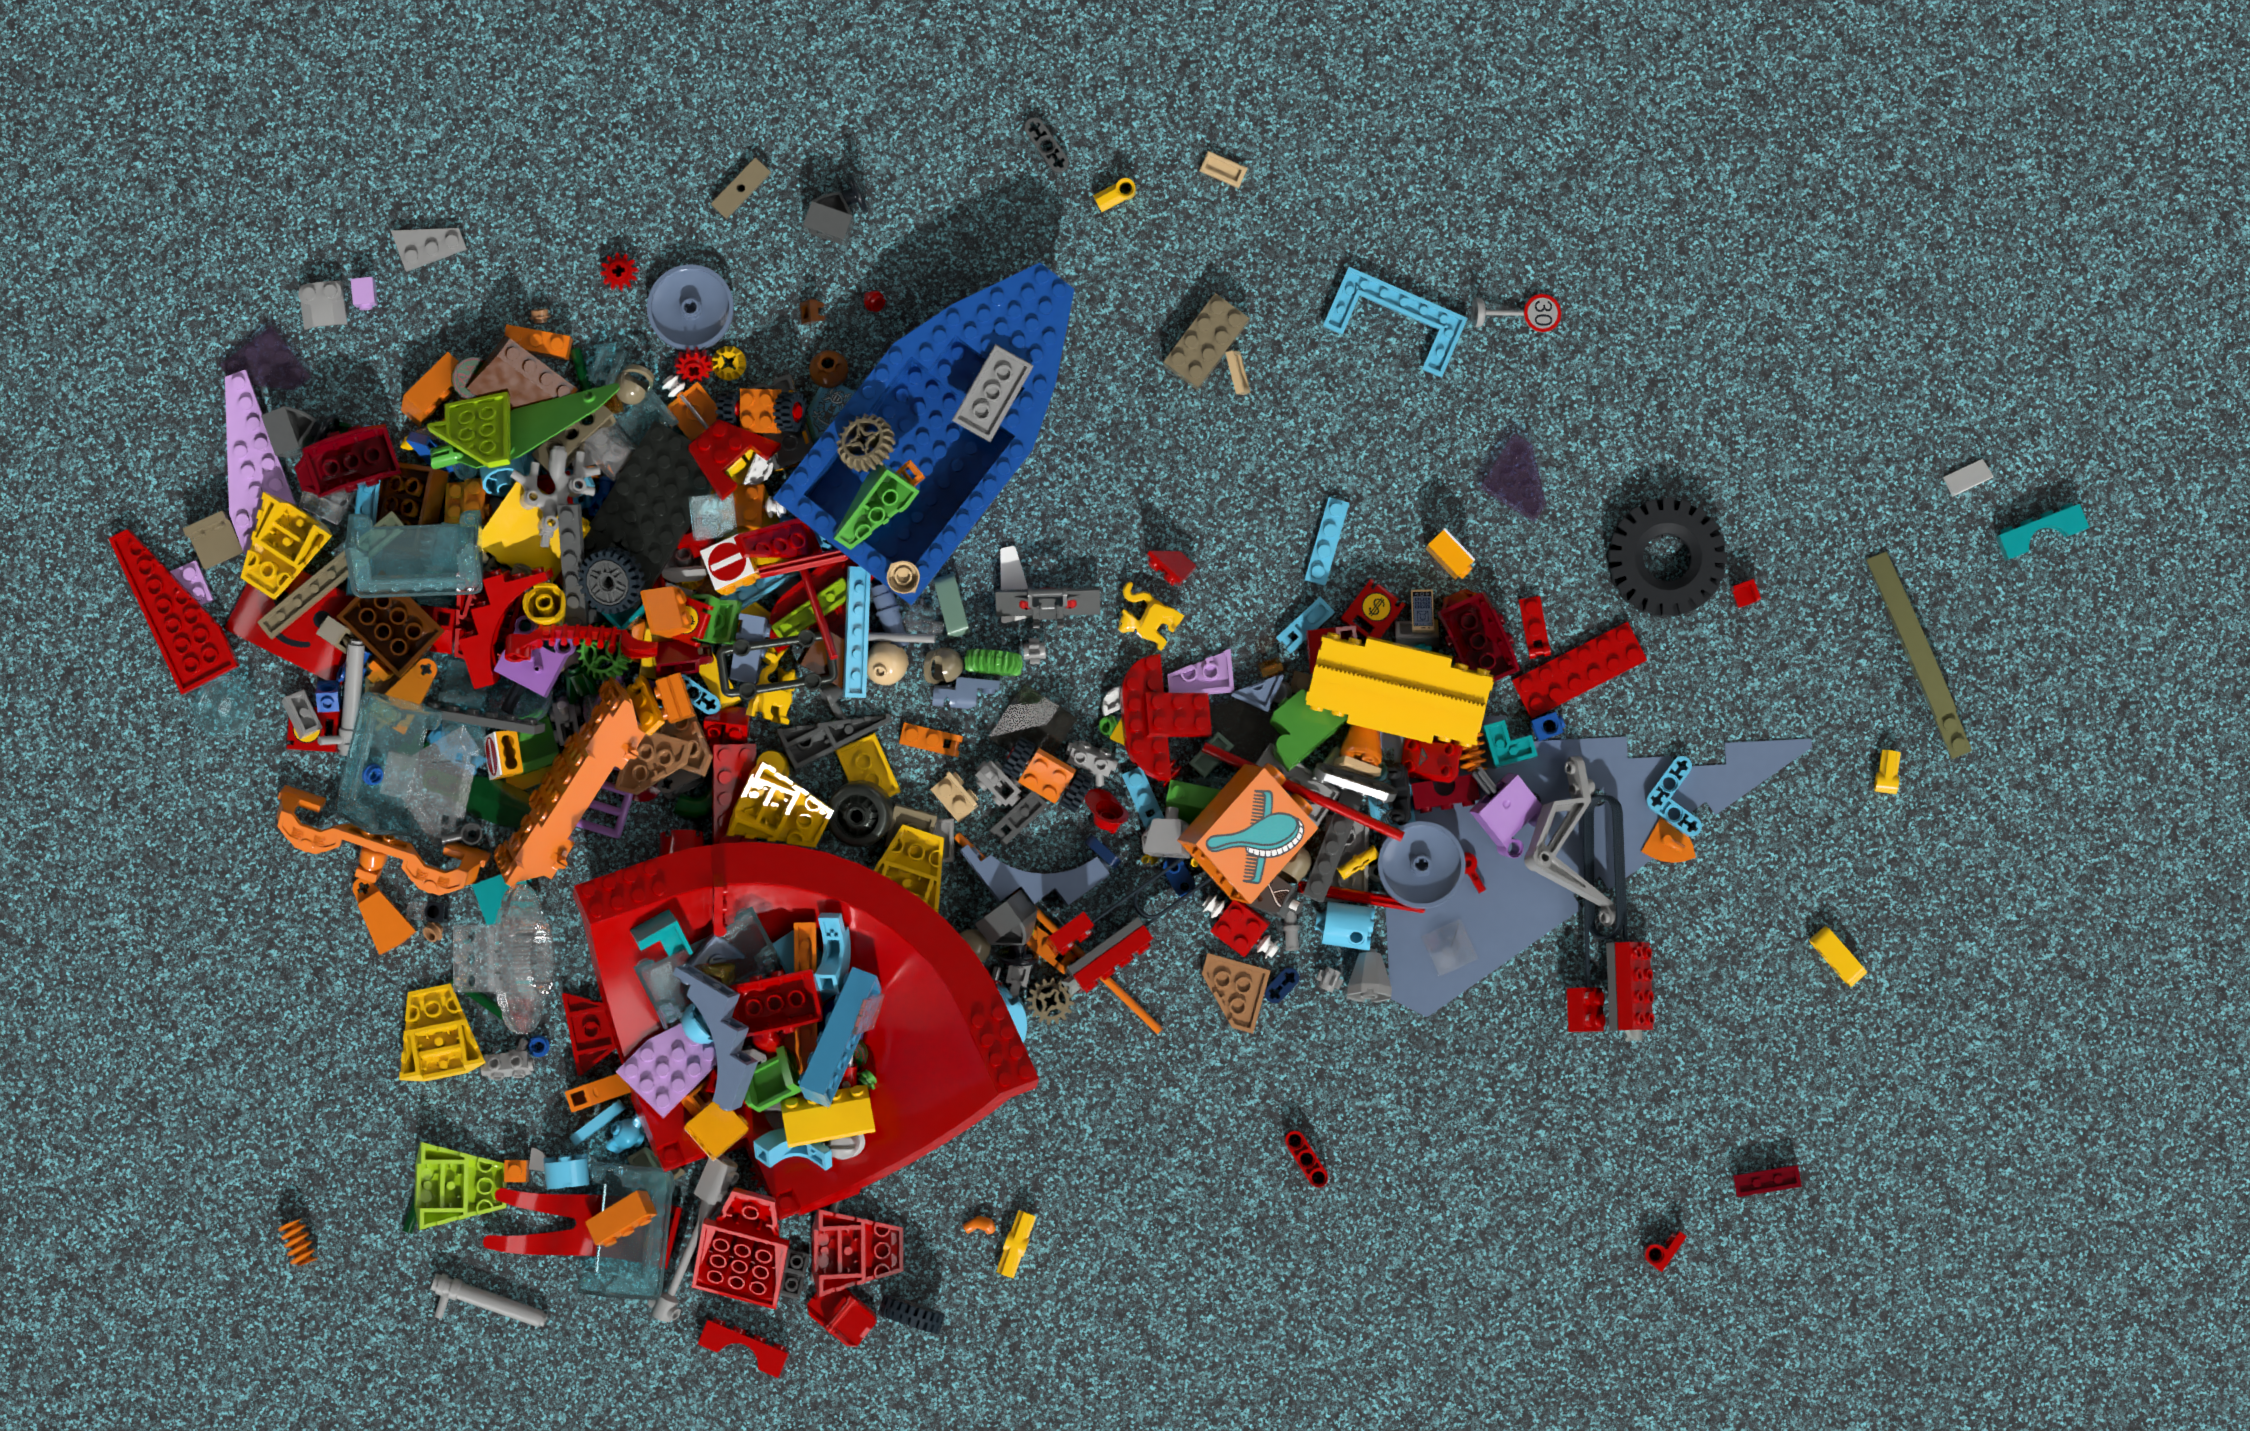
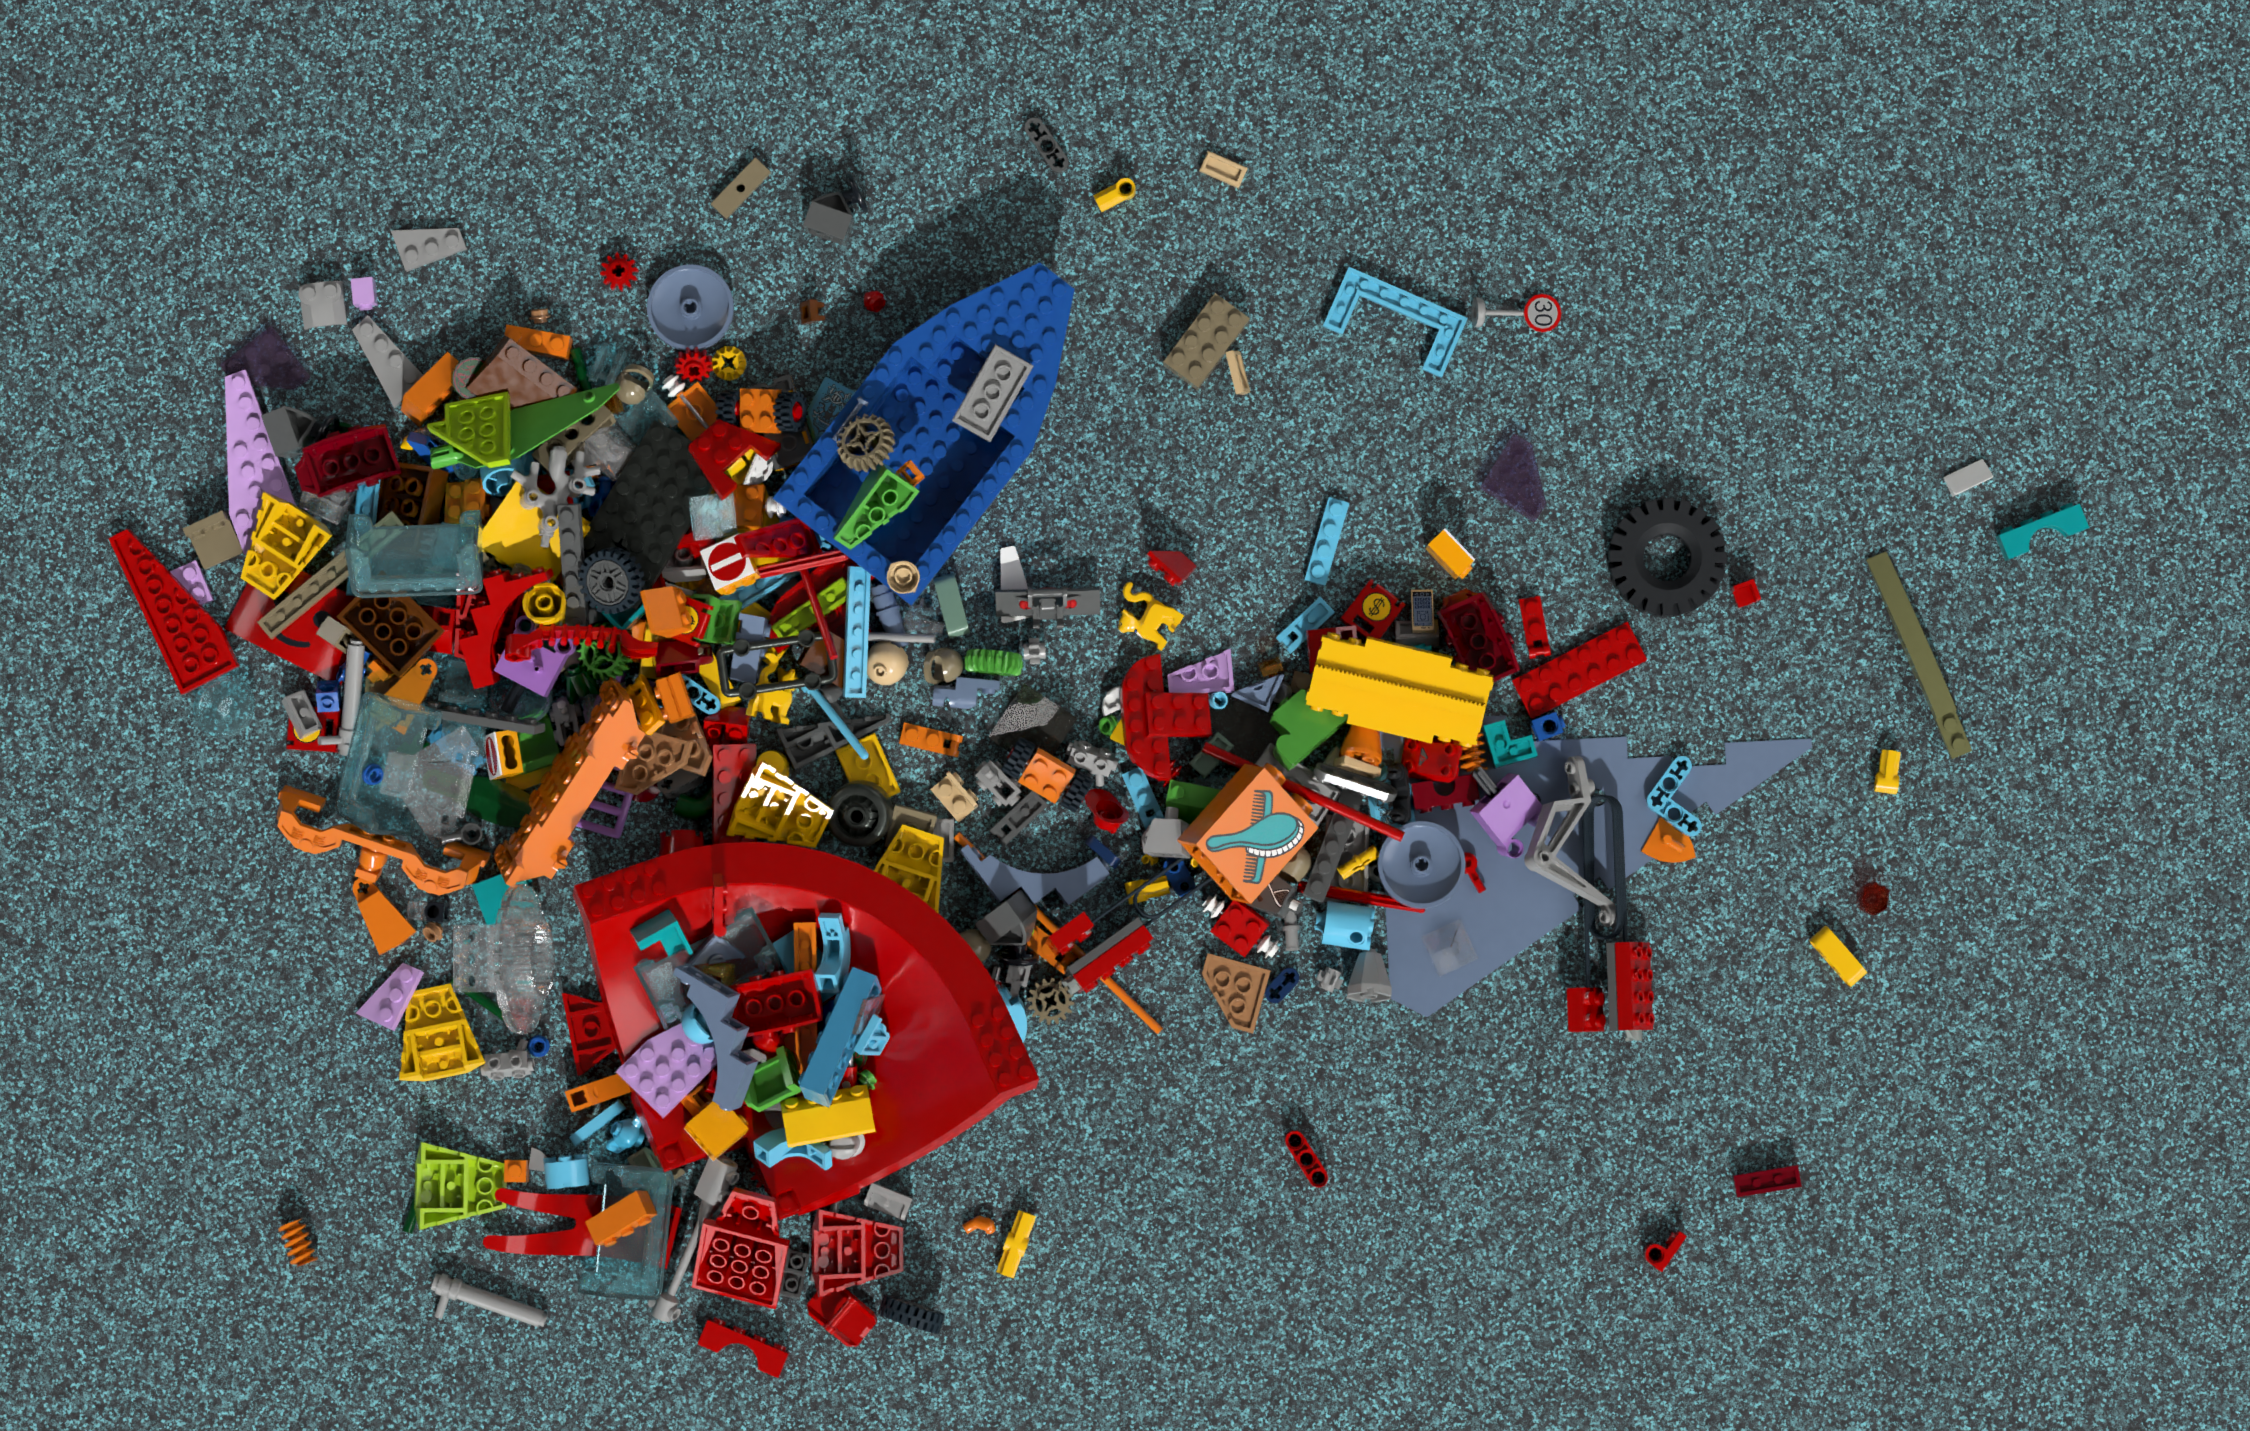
dark orange piece [809,350,849,388] -> none
none -> light grey wing [352,315,423,408]
none -> lavender wing [356,963,424,1031]
none -> medium azure piece [801,687,869,759]
none -> sand blue piece [832,396,869,442]
none -> medium azure wing [853,1014,890,1055]
none -> light grey hinge [864,1183,913,1221]
none -> yellow piece [1124,875,1170,905]
none -> medium azure hinge [1208,692,1228,709]
none -> clear red hair [1856,882,1890,915]

